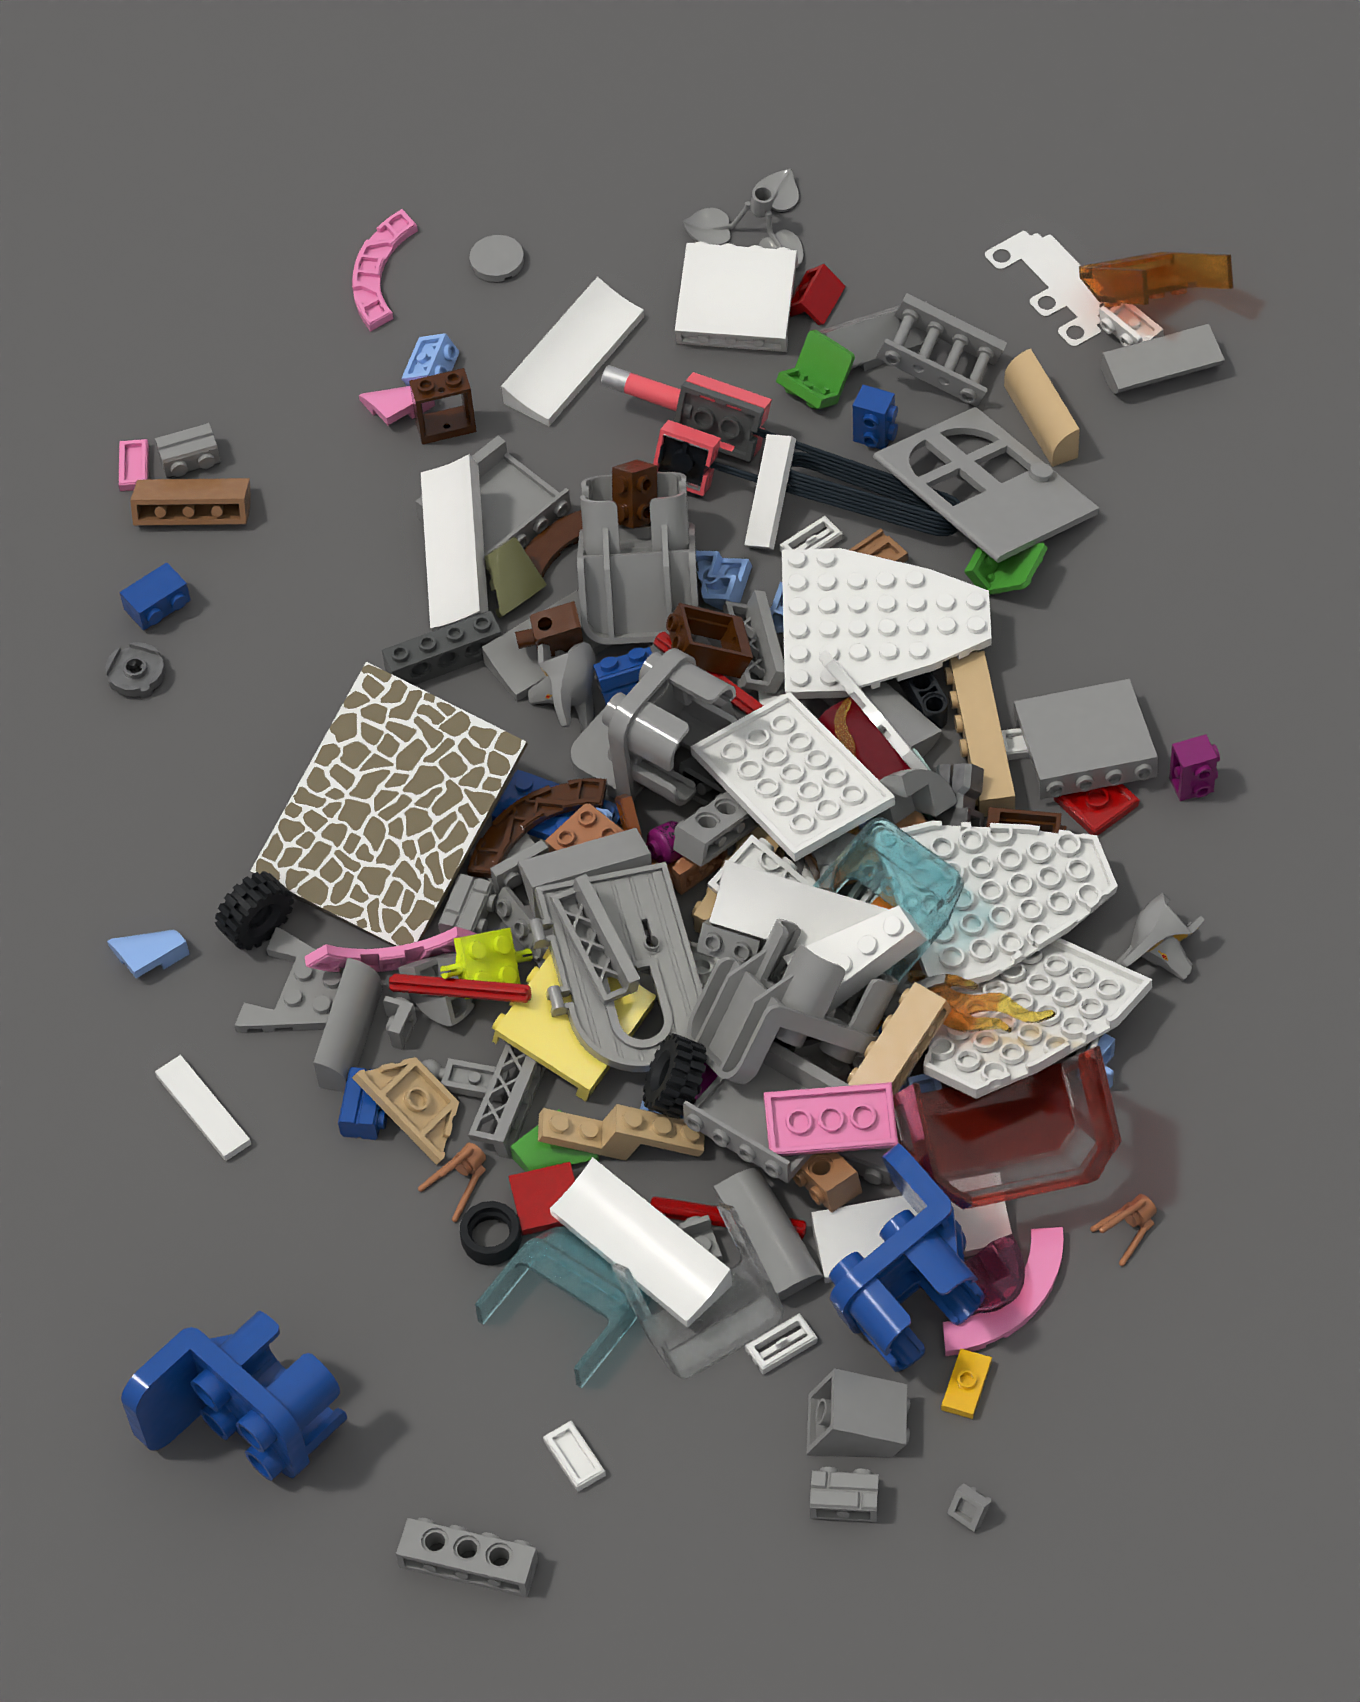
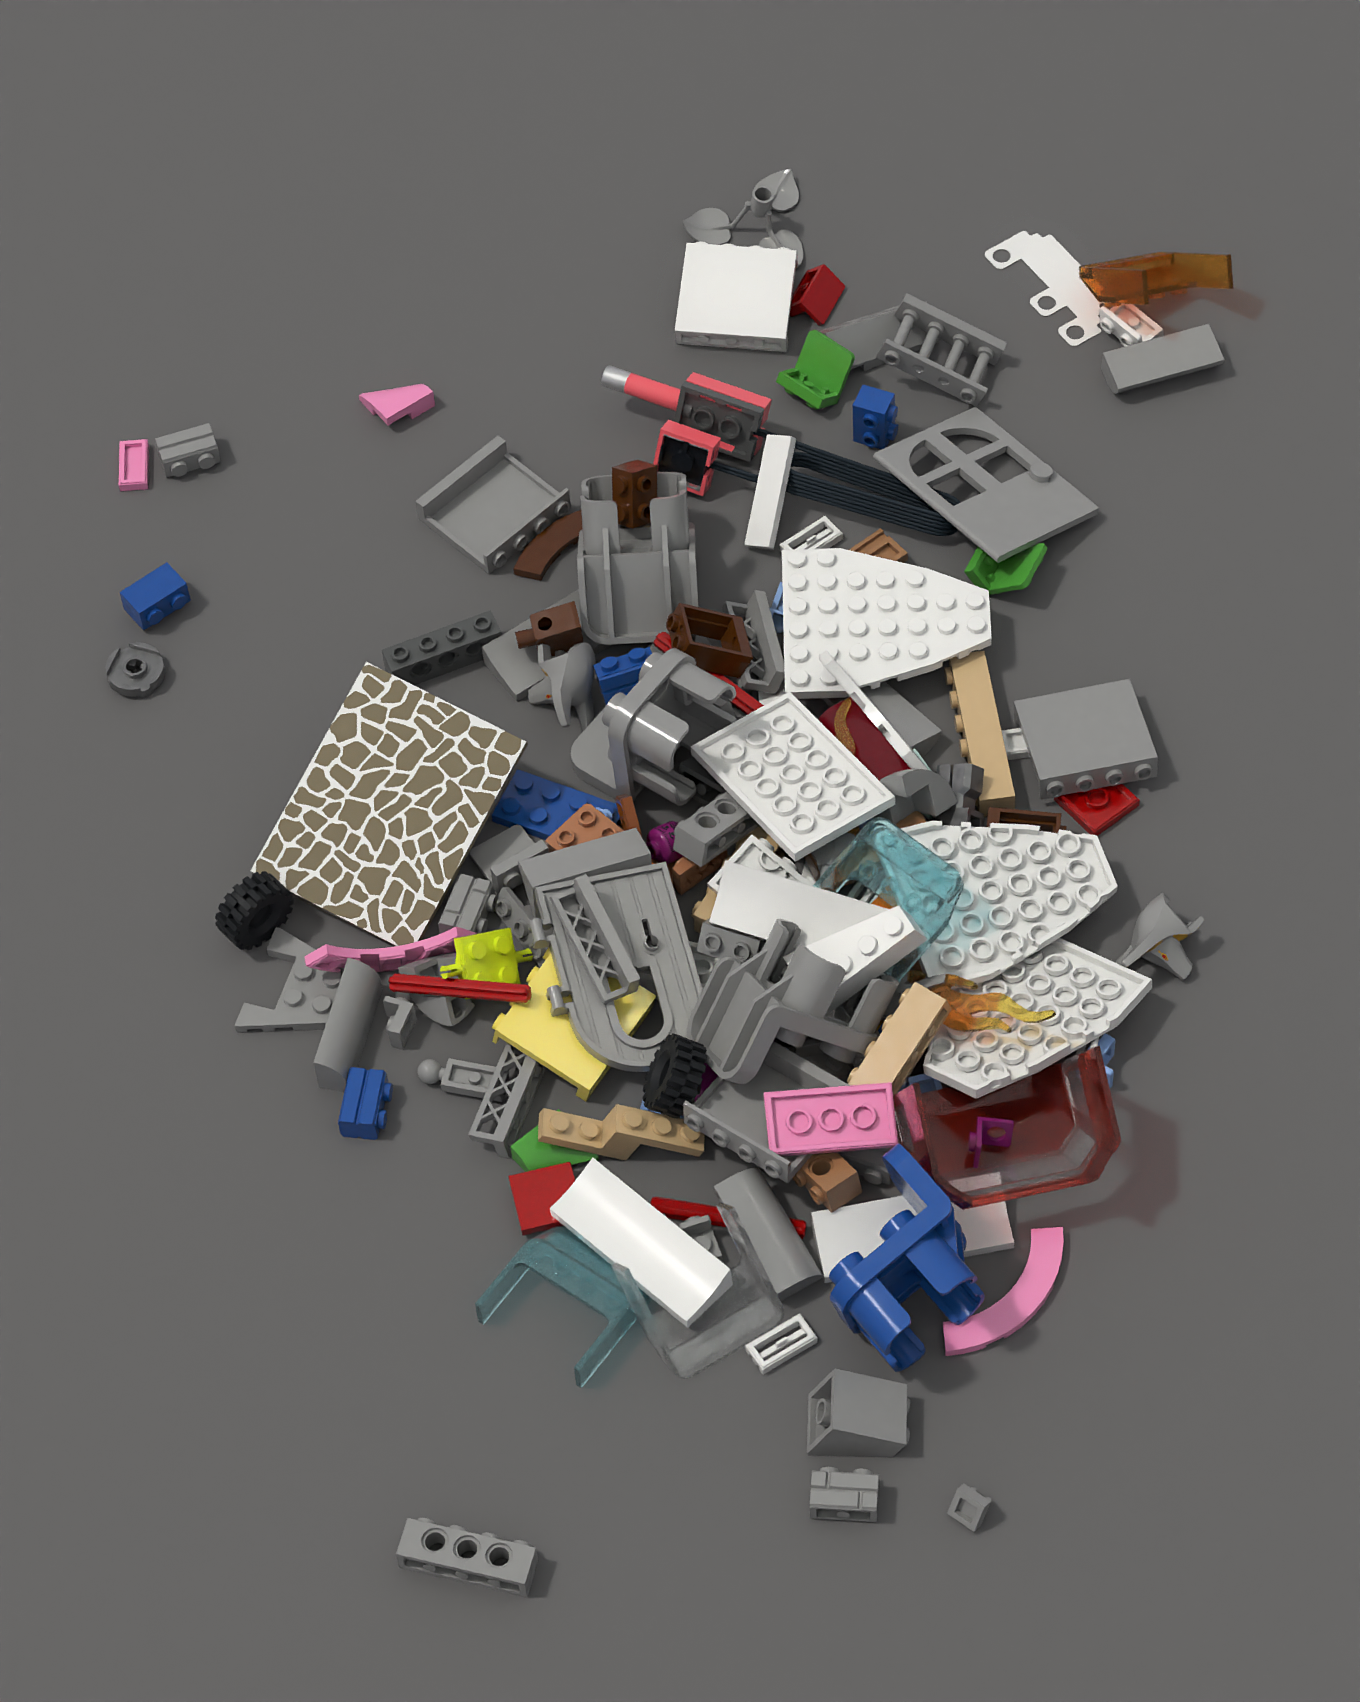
light blue slope [107,930,190,978] -> none
blue piece [121,1311,347,1481] -> none
medium nougat brick [130,478,251,526] -> none
white tile [155,1055,251,1162] -> none
bright pink tile [352,209,418,332] -> none
tan wing [352,1057,459,1165] -> none
light blue bracket [401,333,459,393] -> none
reddish brown window [409,368,477,445] -> none
nougat plant [418,1142,486,1222] -> none
white arch [421,454,488,631] -> none
black tyre [460,1201,521,1265] -> none
reddish brown tile [467,778,608,878] -> none
light grey tile [469,235,524,282] -> none
olive slope [484,537,547,618] -> none
white arch [501,276,644,426] -> none
white tile [543,1421,606,1493] -> none
light blue slope [696,551,752,610] -> none
black beam [898,671,948,729] -> none
yellow plate [941,1348,992,1419] -> none
clear pink brick [965,1234,1025,1313] -> none
tan brick [1004,349,1080,467] -> none
nougat plant [1090,1194,1157,1266] -> none
magenta brick [1169,734,1220,801] -> none
none -> magenta bracket [968,1117,1014,1168]

